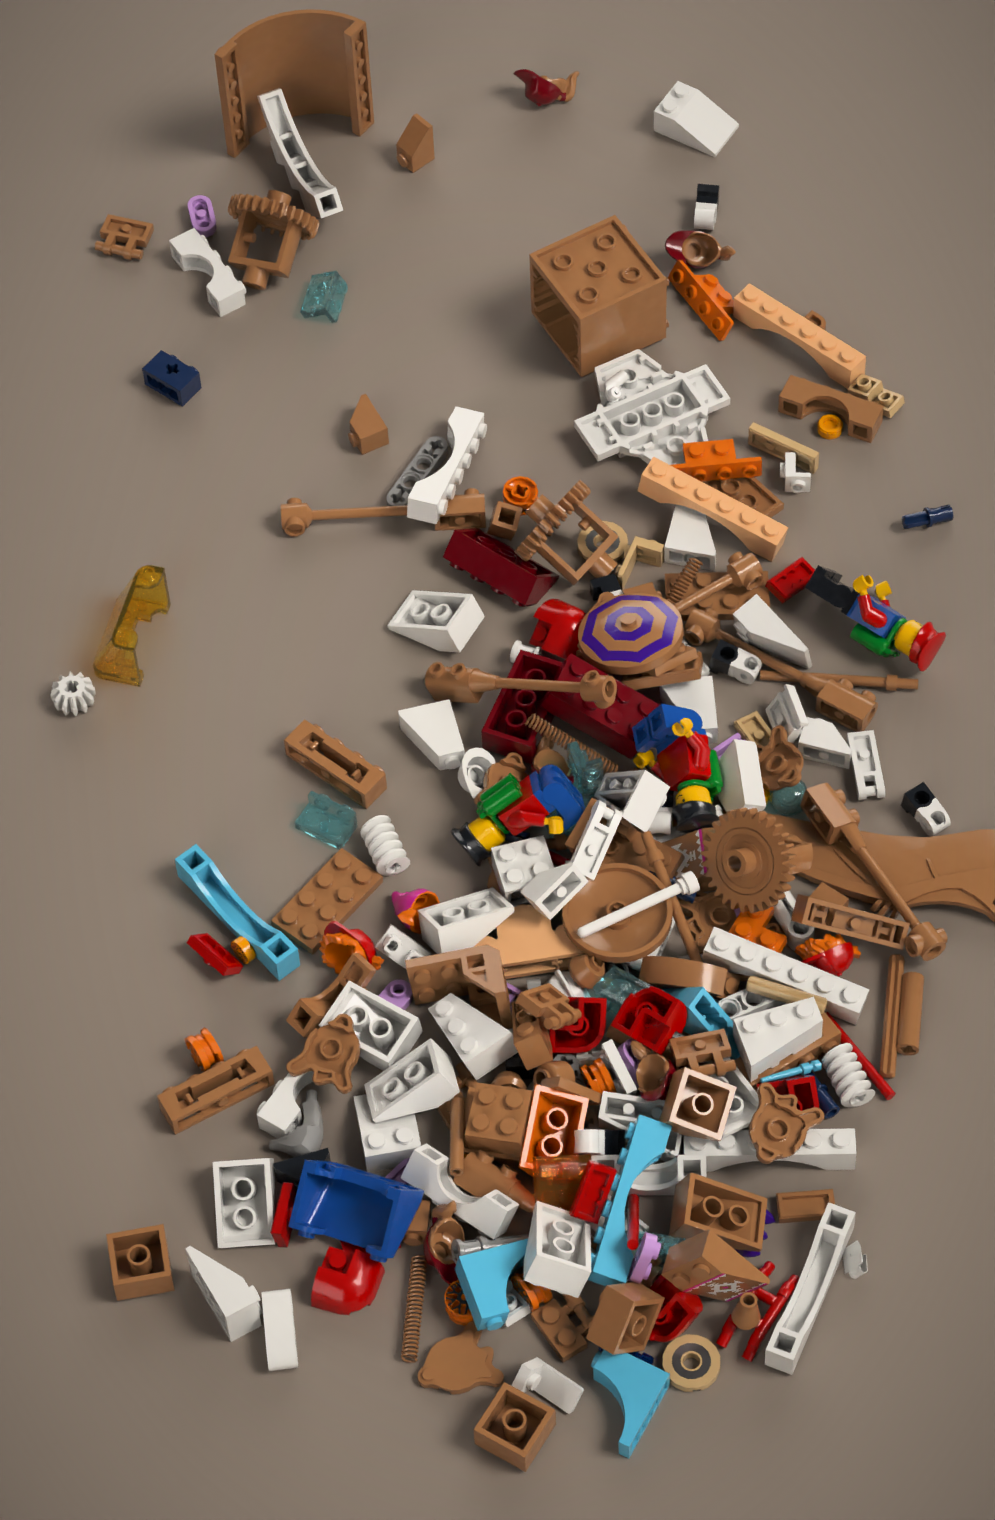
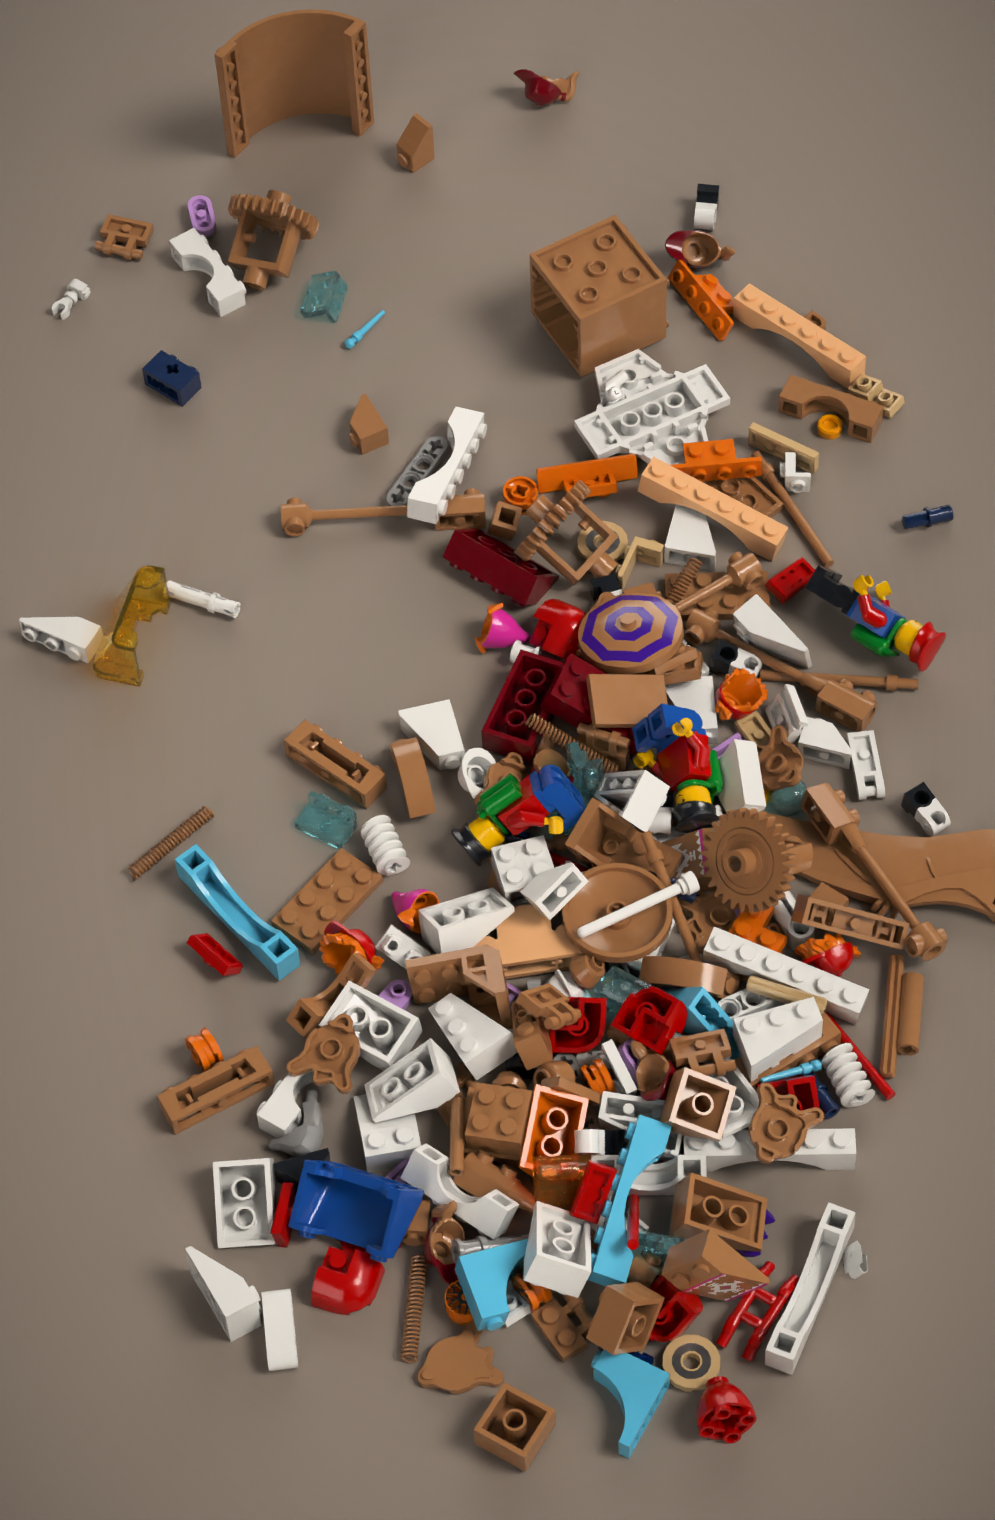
white gear [50,671,96,716] -> none
medium nougat brick [106,1224,175,1301] -> none
light orange tile [231,936,256,964] -> none
white arch [257,88,343,218] -> none
white slope [387,590,485,653] -> none
medium nougat bar [425,662,617,709] -> none
white bracket [511,1357,584,1414] -> none
white plate [570,800,623,881] -> none
lavender plate [628,1232,661,1284] -> none
white slope [654,81,739,157] -> none
medium nougat cone [731,1292,761,1330] -> none
medium nougat tile [776,1189,835,1223] -> none
none -> white slope [19,617,104,664]
none -> white piece [52,279,91,320]
none -> medium nougat piece [129,806,214,880]
none -> white pin [164,580,241,618]
none -> medium azure piece [344,310,385,349]
none -> medium nougat arch [388,737,436,818]
none -> dark pink hat [475,603,530,654]
none -> orange bracket [536,454,638,497]
none -> medium nougat plate [576,722,631,772]
none -> medium nougat tile [586,674,668,728]
none -> red piece [696,1376,756,1443]
none -> orange hair [714,668,768,721]
none -> medium nougat bar [751,451,834,567]

